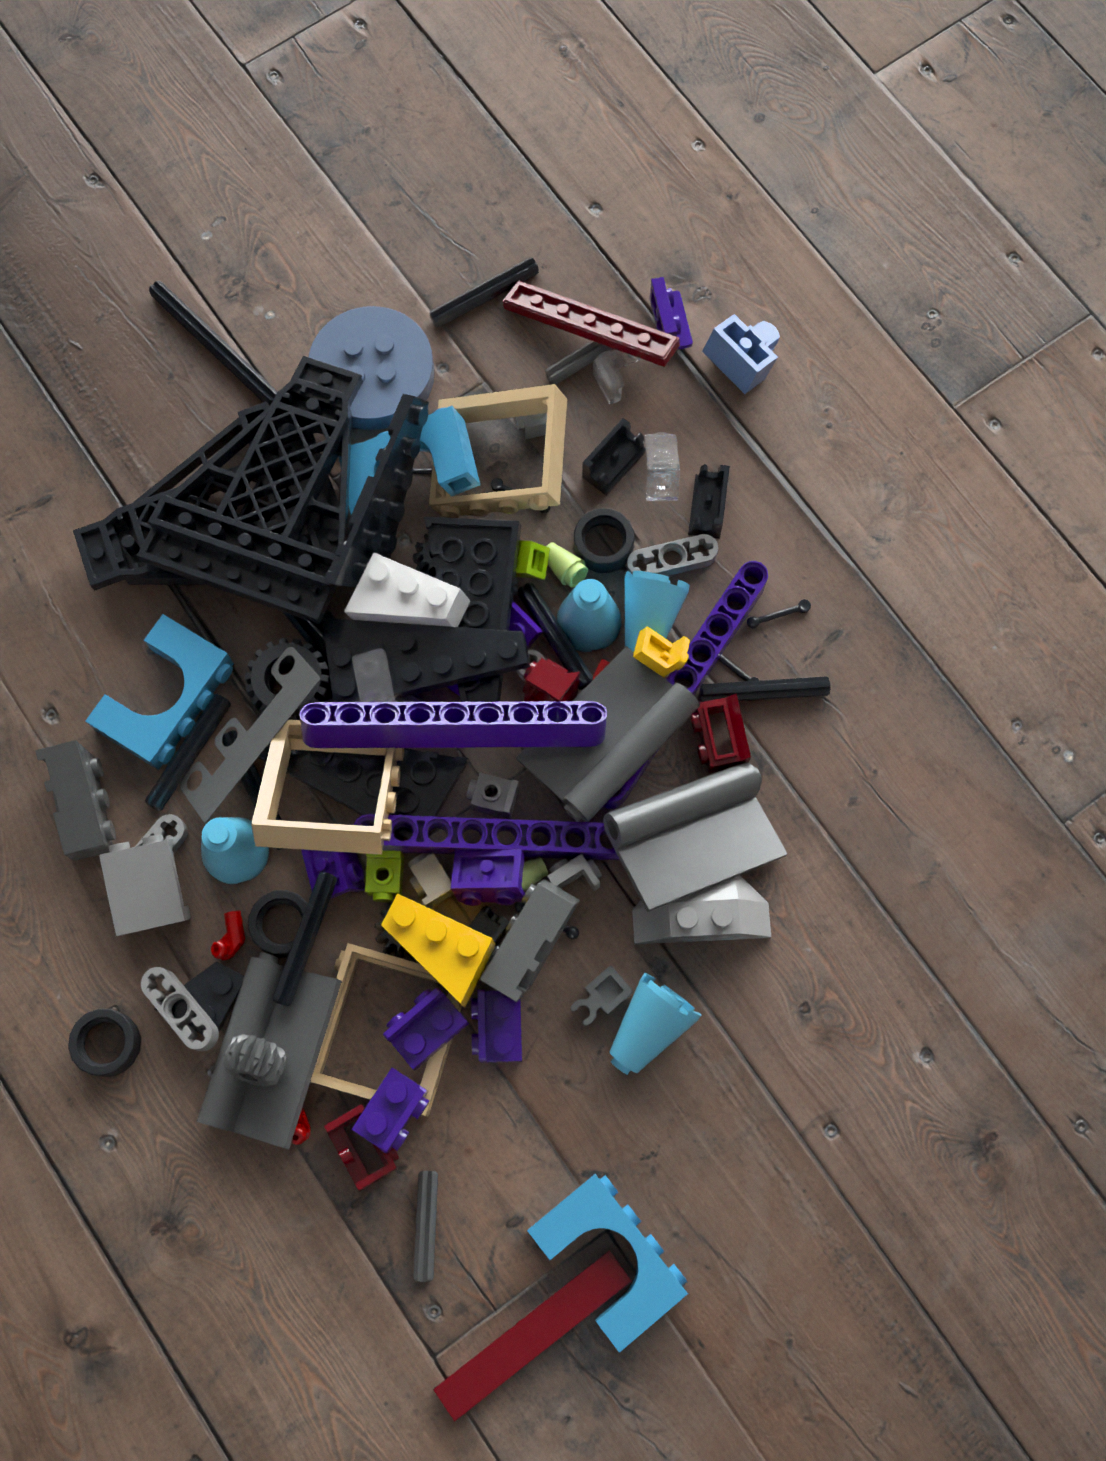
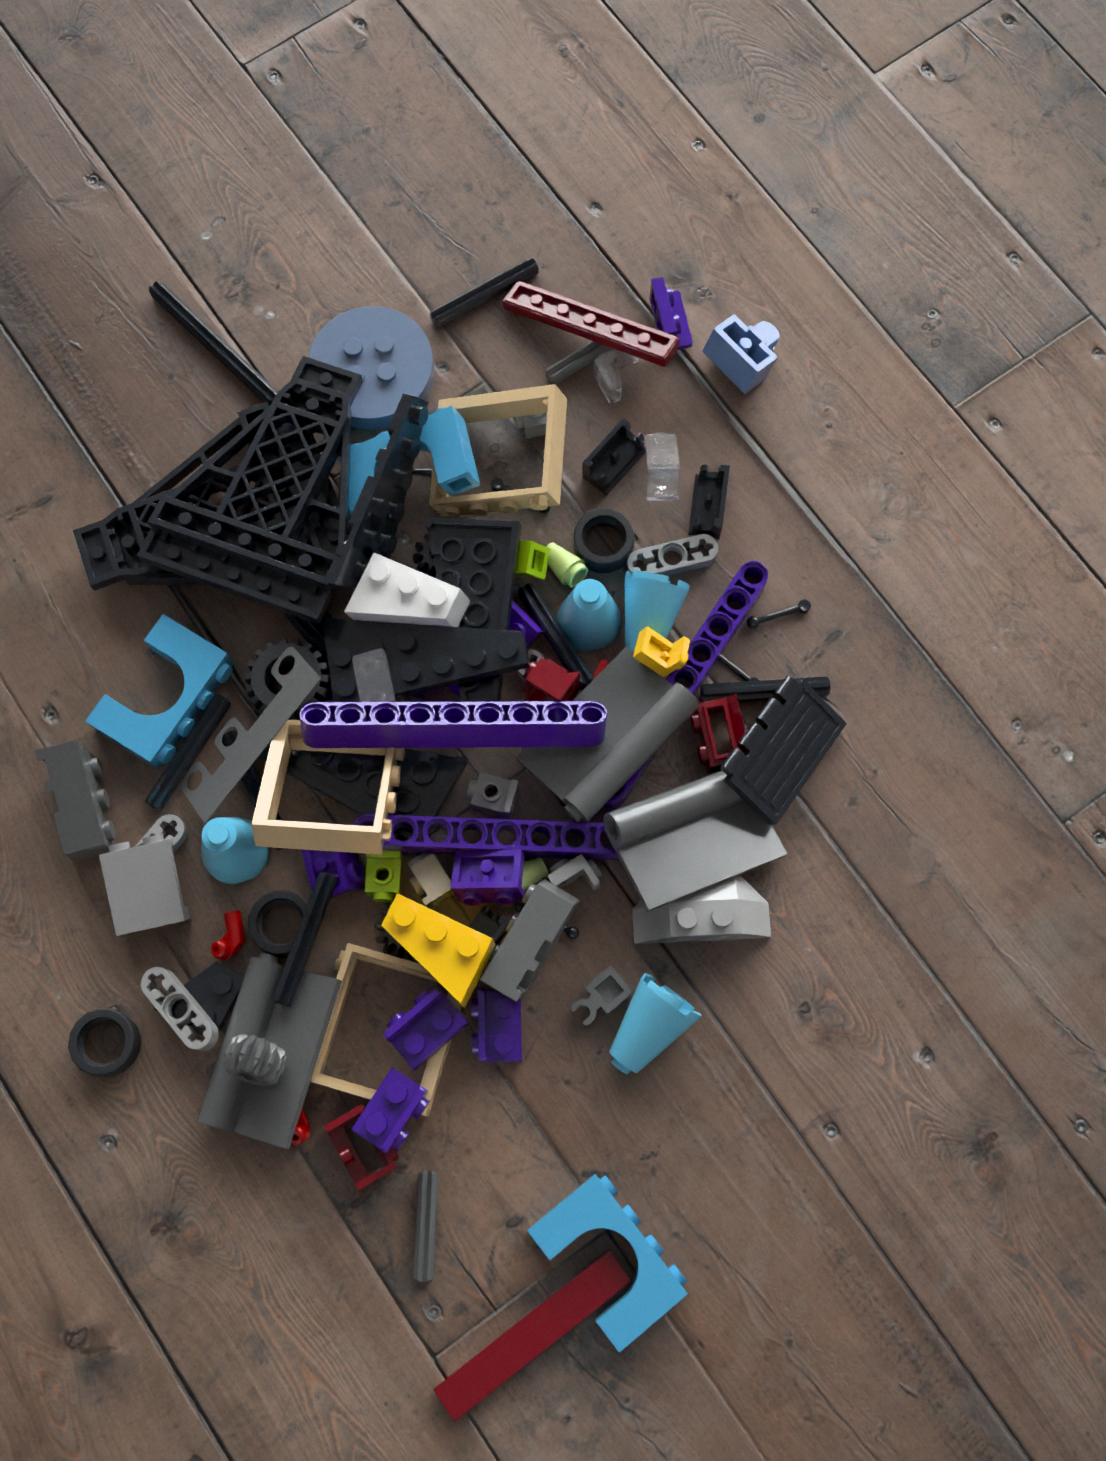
none -> black hinge [720,676,847,825]

